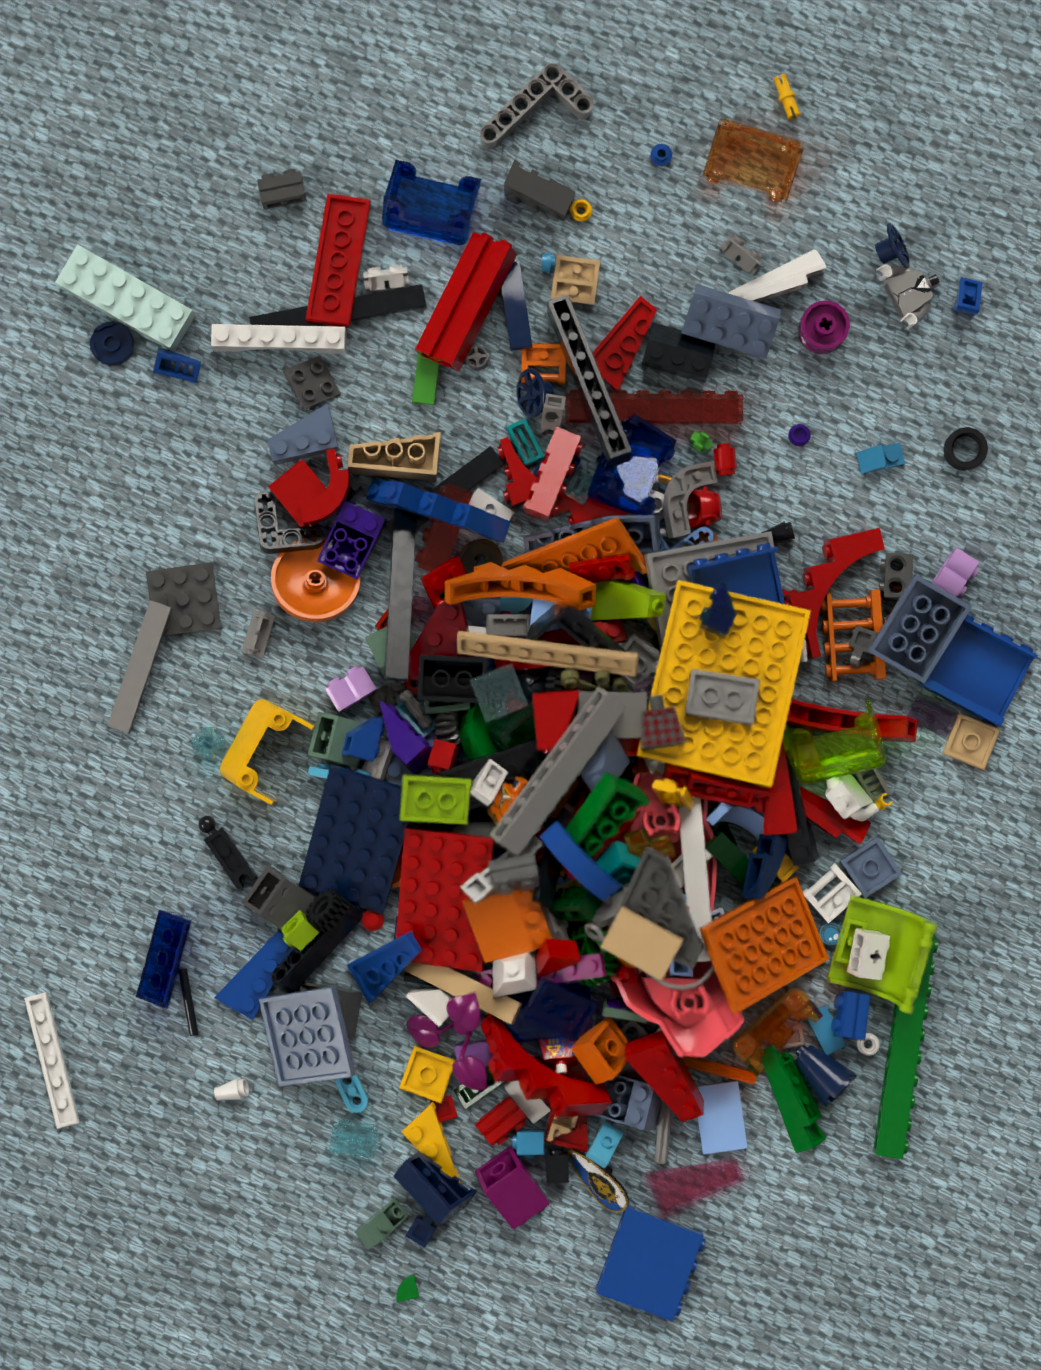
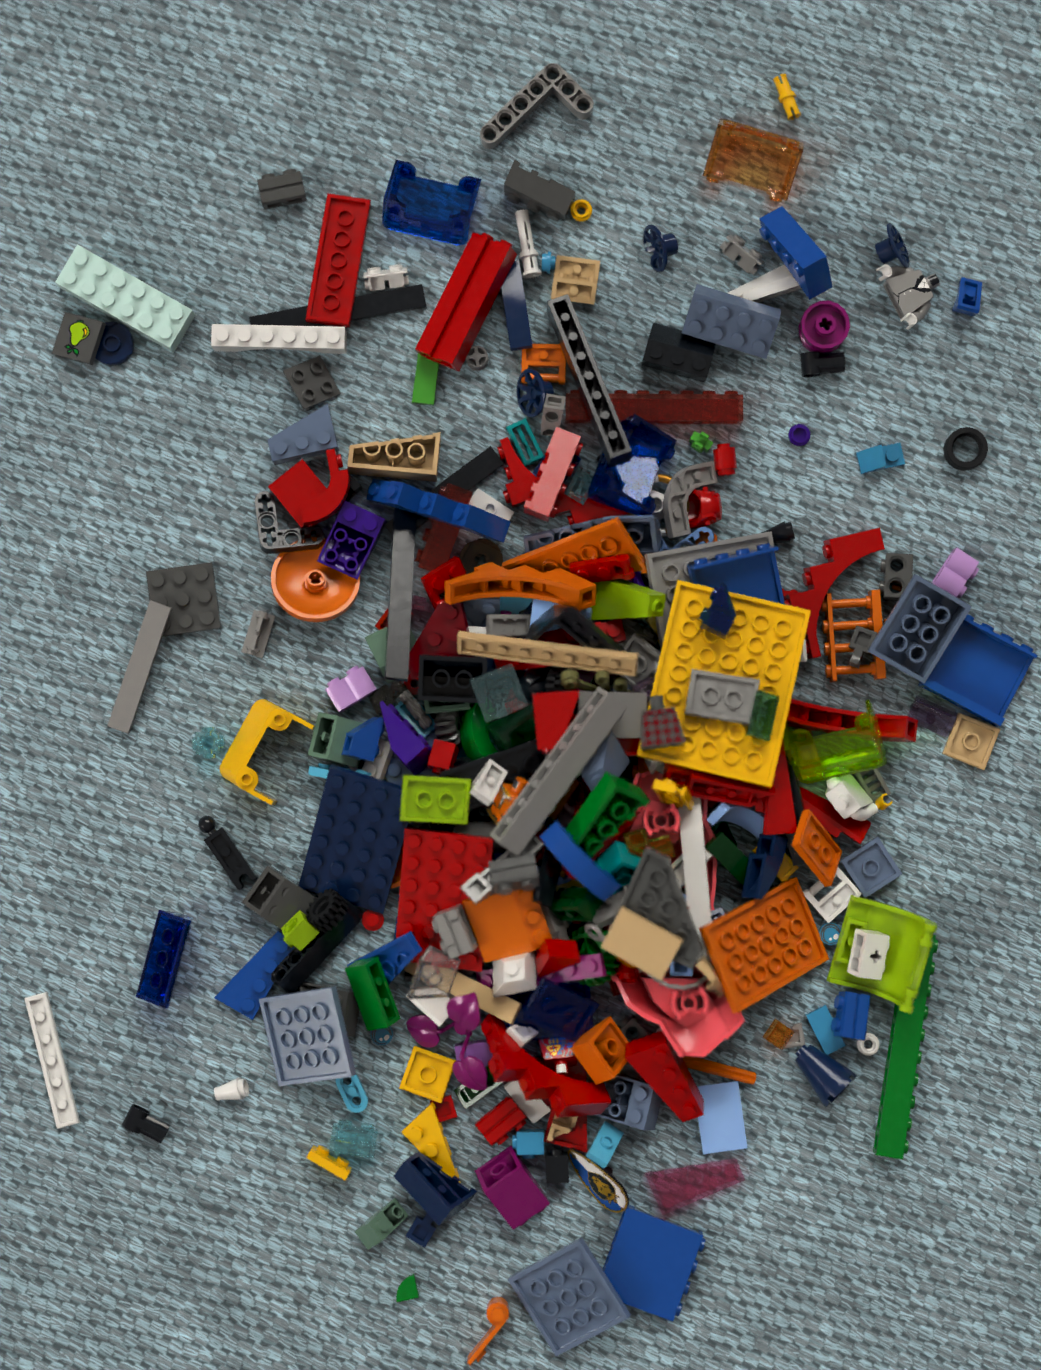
blue slope [153,347,202,383] -> none
black bar [178,968,199,1036] -> none
red wing [592,295,657,392] -> none
sand green slope [602,998,648,1023] -> none
blue plate [650,144,672,166] -> none
light grey axle [654,1100,672,1164] -> none
clear orange windscreen [731,987,823,1076] -> none
green wedge [759,1045,826,1153] -> none
none -> dark grey tile [51,312,106,366]
none -> black piece [122,1104,171,1143]
none -> yellow plate [306,1145,352,1180]
none -> green brick [345,956,401,1031]
none -> dark azure tile [370,1026,393,1045]
none -> clear slope [407,945,461,999]
none -> light grey brick [432,904,478,959]
none -> orange door [467,1297,509,1365]
none -> white tile [506,1024,538,1048]
none -> sand blue plate [508,1237,631,1356]
none -> white pin [515,209,542,279]
none -> dark blue wheel [643,224,678,272]
none -> tan slope [696,954,724,997]
none -> clear green tile [747,690,779,741]
none -> blue wedge [759,206,833,300]
none -> orange tile [792,809,842,887]
none -> black piece [800,352,846,377]

